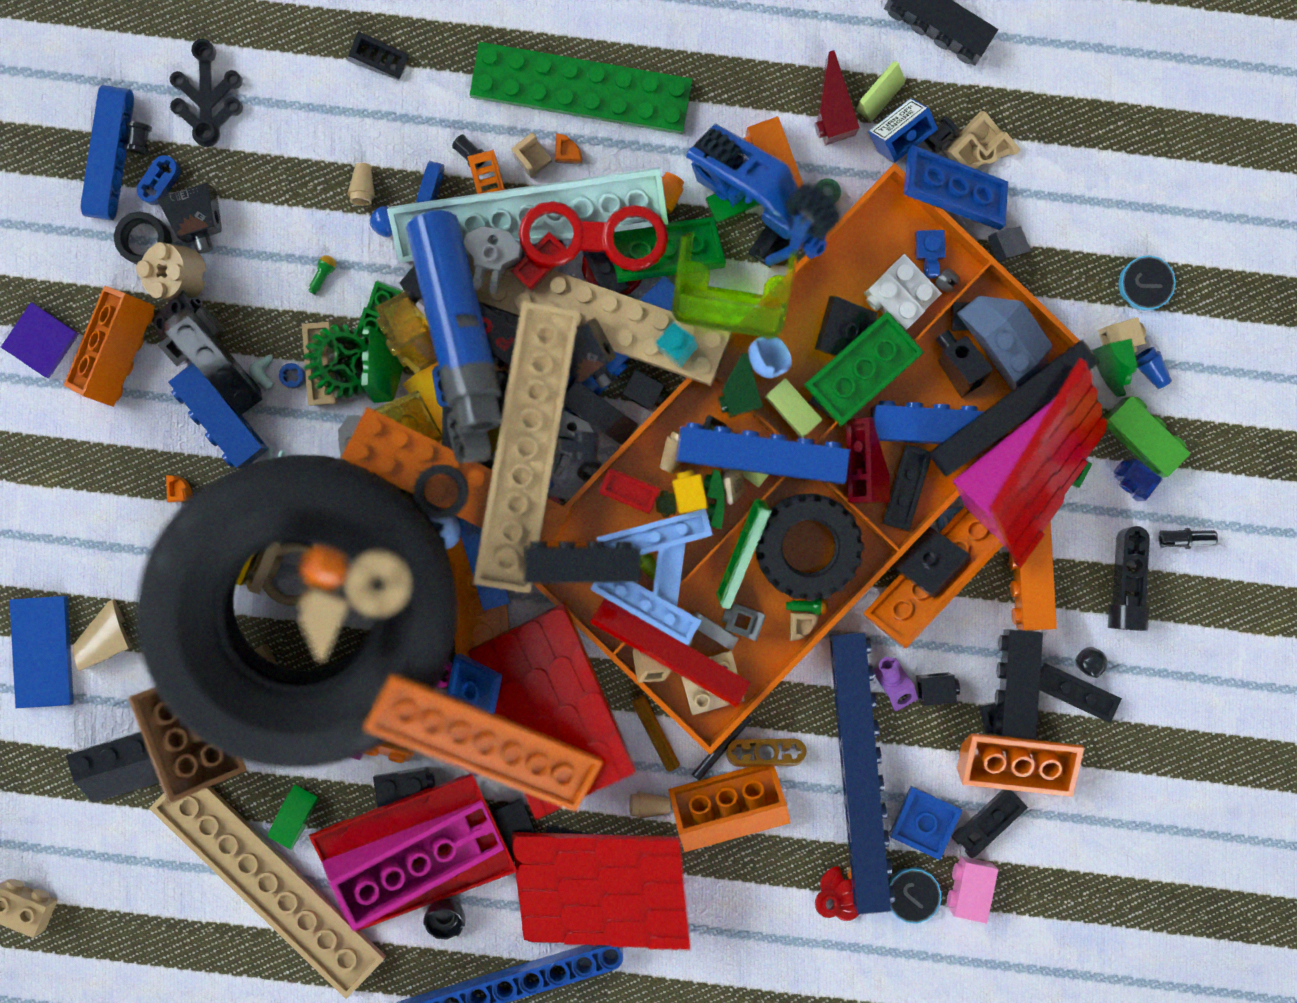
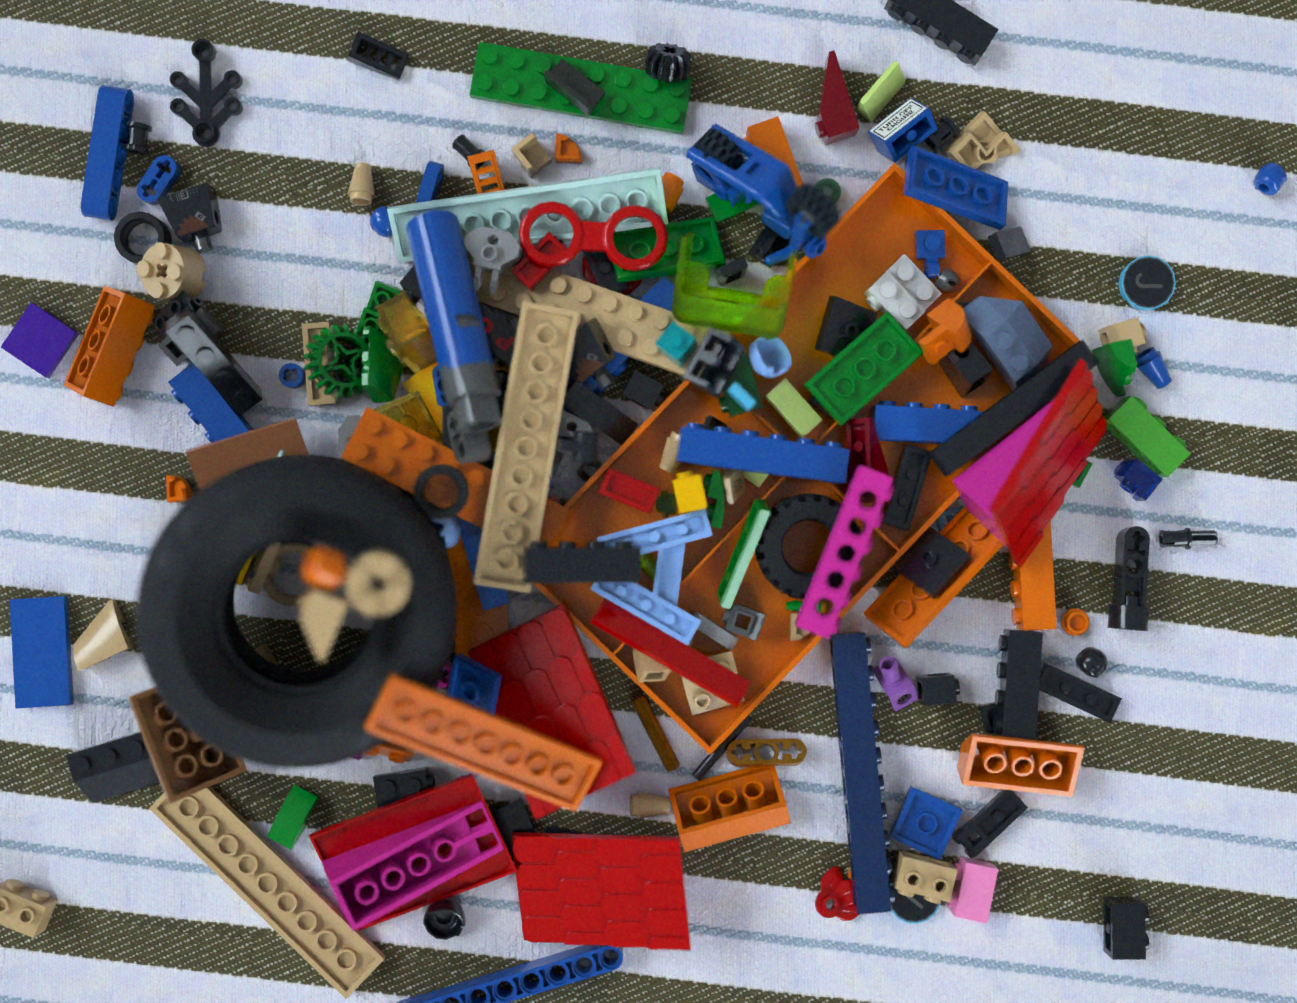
light aqua animal [249,355,274,391] -> none
green piece [308,255,336,295] -> none
none -> nougat tile [186,417,309,490]
none -> pearl dark grey panel [543,59,605,117]
none -> black gear [645,43,692,83]
none -> black window [683,327,746,399]
none -> black tile [716,257,748,287]
none -> medium azure tile [727,383,756,412]
none -> dark pink brick [794,465,895,639]
none -> tan brick [891,850,958,904]
none -> orange brick [918,298,972,365]
none -> orange plate [1061,608,1089,636]
none -> black brick [1103,897,1149,960]
none -> blue piece [1254,162,1287,196]

